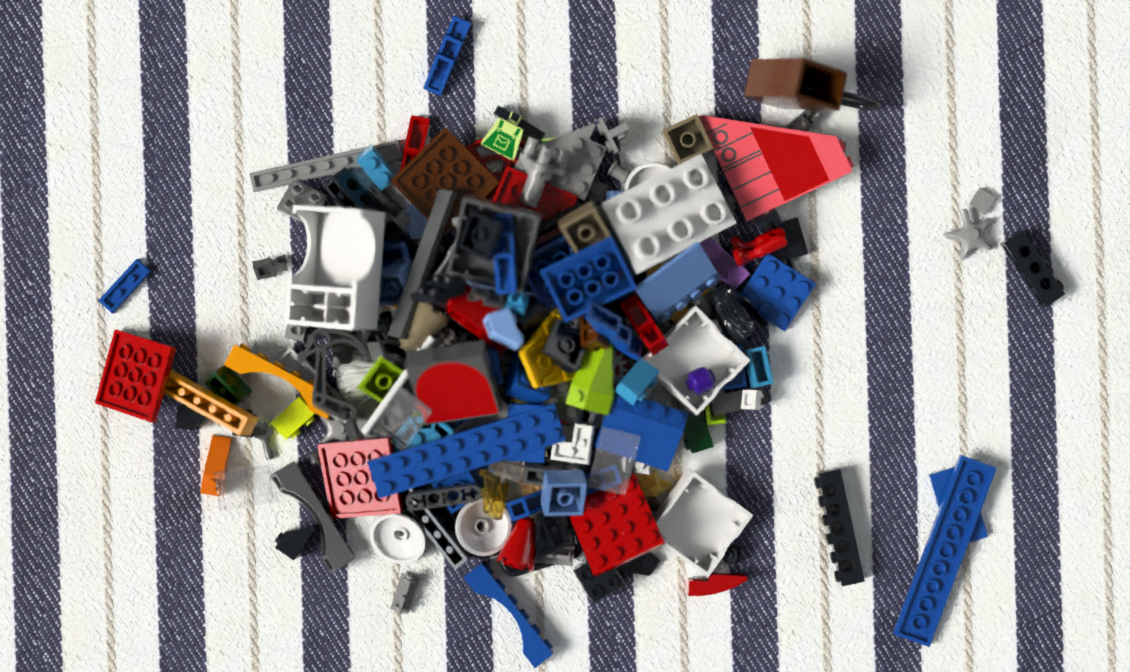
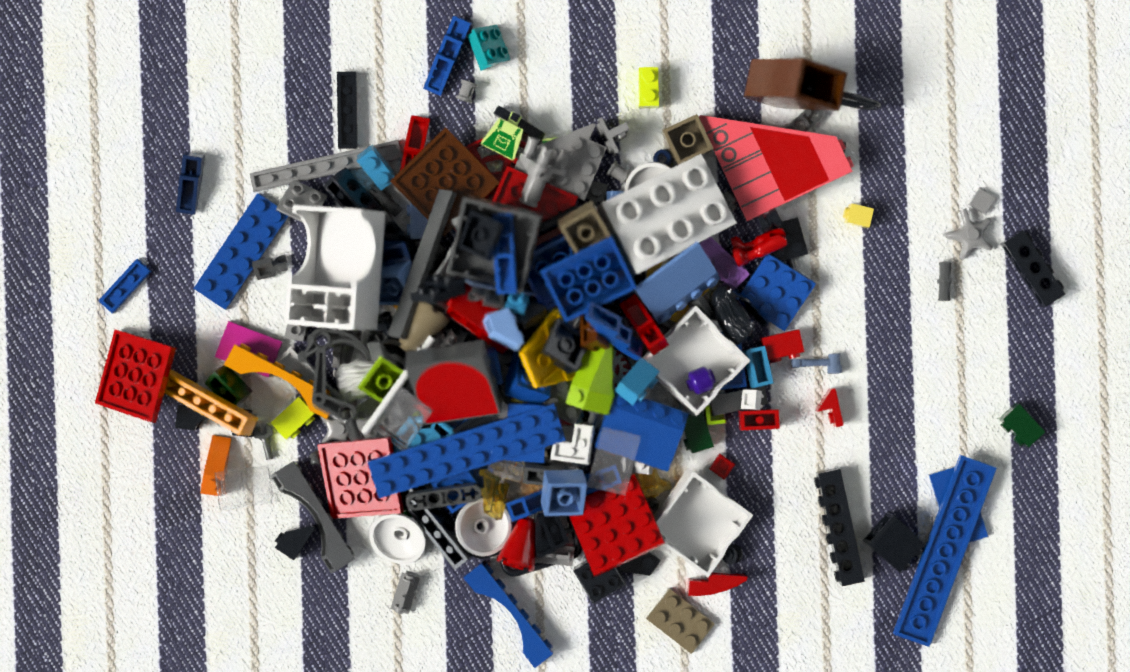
none -> dark blue slope [176,151,205,215]
none -> blue plate [193,193,289,310]
none -> dark pink tile [215,321,283,378]
none -> black plate [337,71,358,149]
none -> light grey bush [456,80,478,103]
none -> teal bracket [467,25,510,71]
none -> neon yellow brick [638,67,659,109]
none -> dark tan plate [646,588,715,654]
none -> dark blue plate [653,149,672,166]
none -> red tile [708,453,735,480]
none -> red brick [738,409,780,431]
none -> red brick [760,329,804,363]
none -> sand blue brick [791,354,843,374]
none -> red slope [815,388,844,427]
none -> light yellow brick [843,203,874,228]
none -> black slope [862,512,925,572]
none -> dark grey pin [937,262,953,301]
none -> dark green brick [999,403,1045,448]

